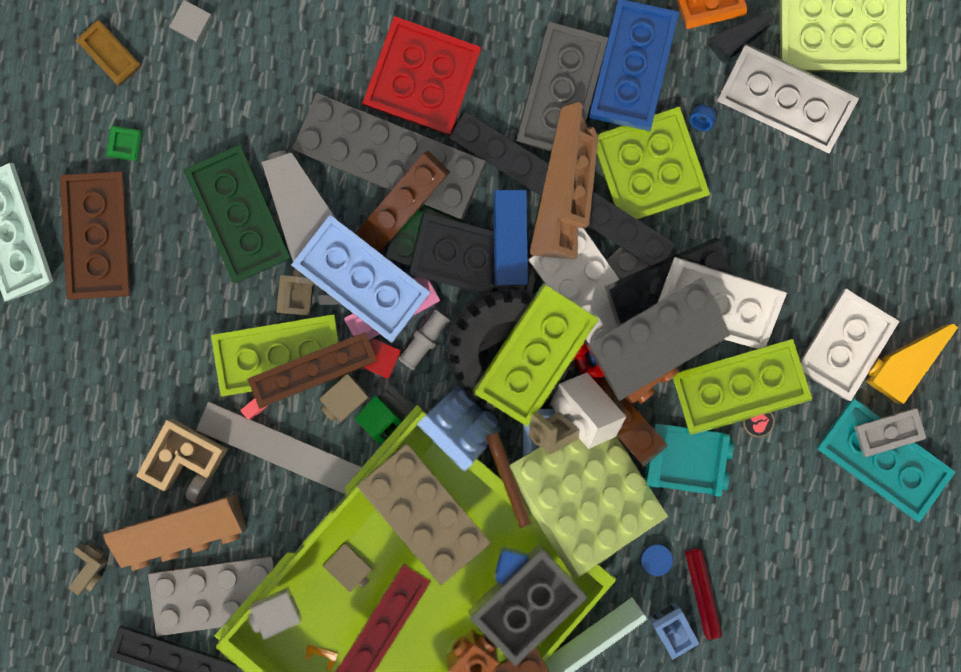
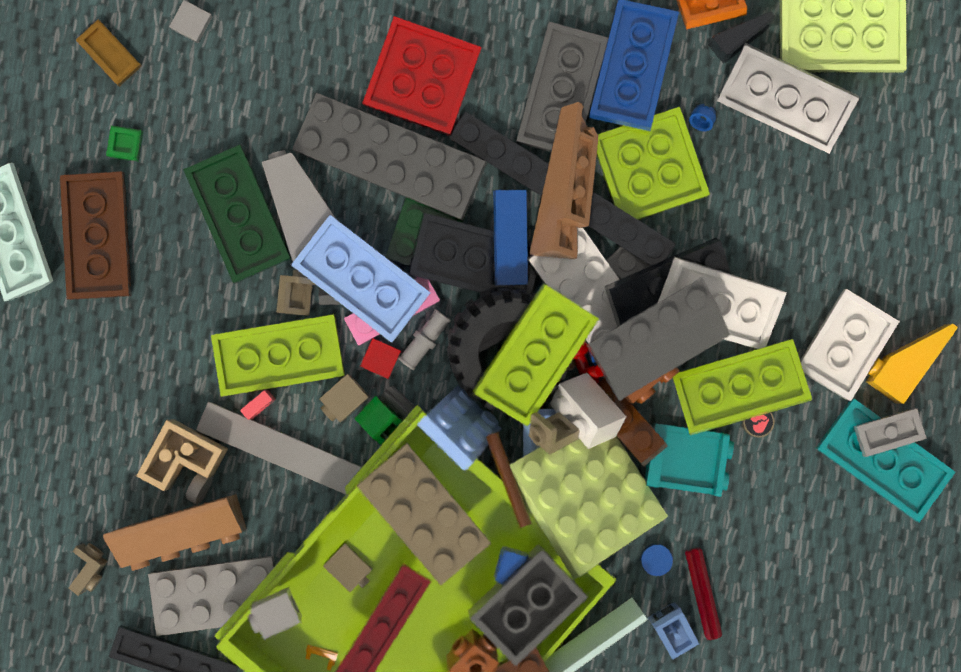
reddish brown plate [247,332,377,409] -> none
reddish brown plate [355,151,451,253] -> none

